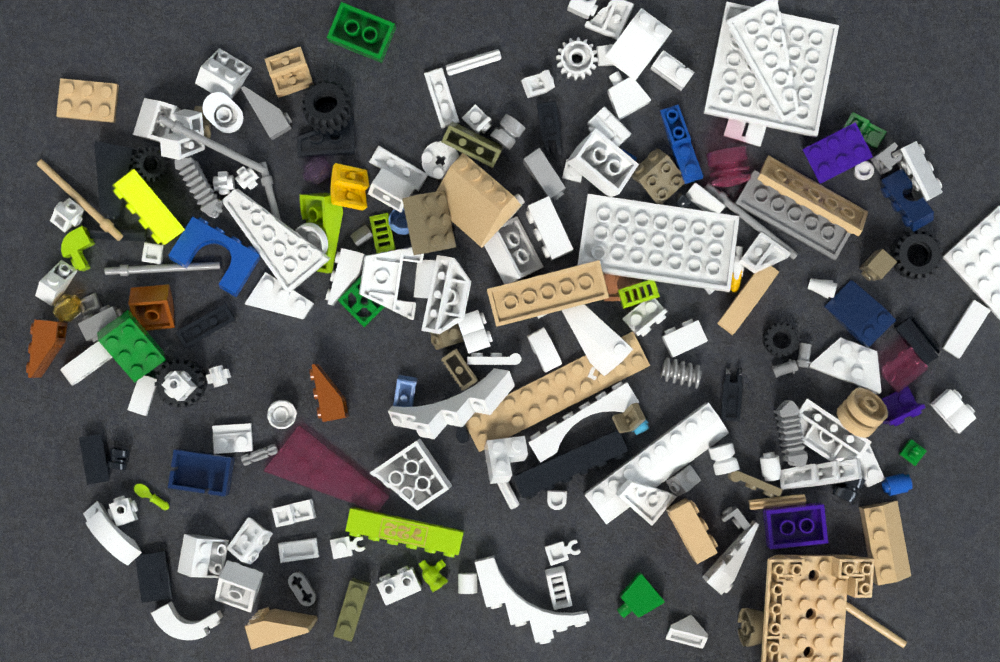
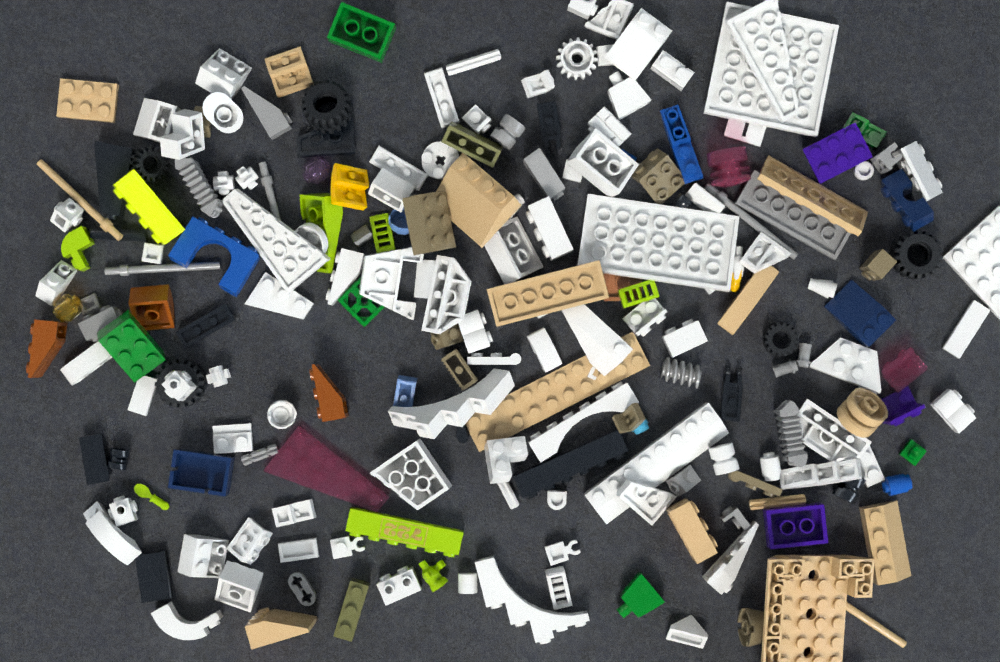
light grey bar [158,115,266,173] -> none
black piece [894,315,942,366] -> none

